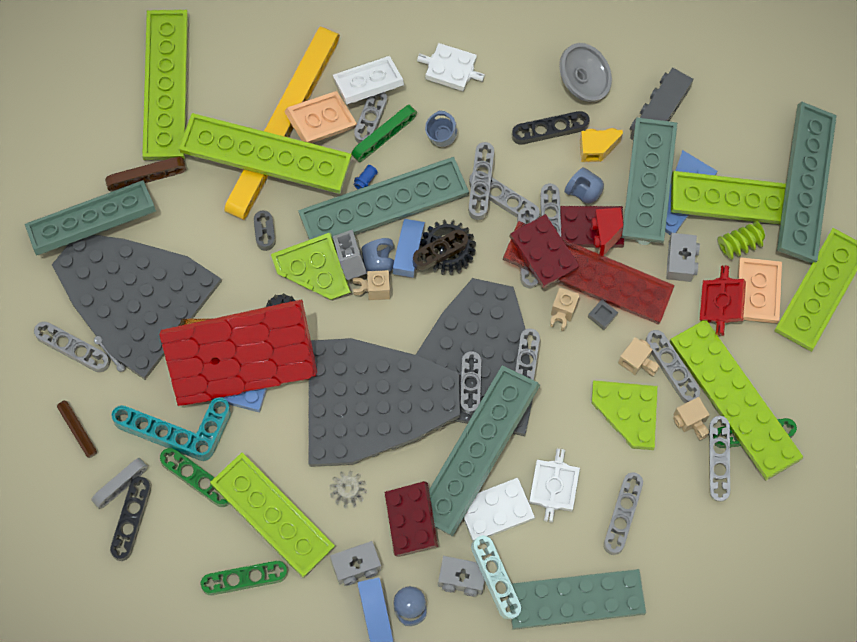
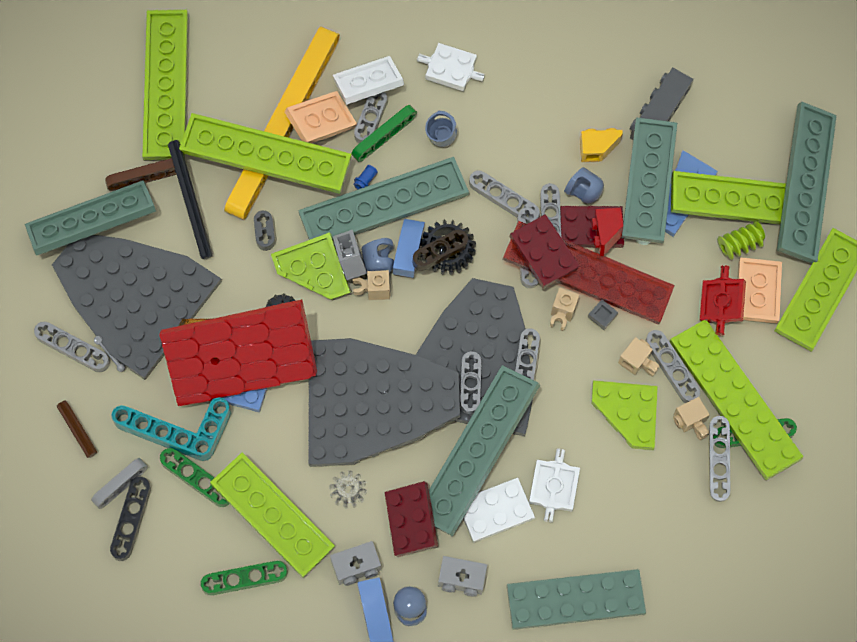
light grey beam [468,142,494,220] -> none
light aqua beam [471,535,521,620] -> none
black beam [512,111,590,145] -> none
light grey dish [559,43,612,102] -> none
light grey beam [604,472,643,555] -> none
light grey brick [666,233,700,282] -> none
none -> black axle [168,140,213,259]

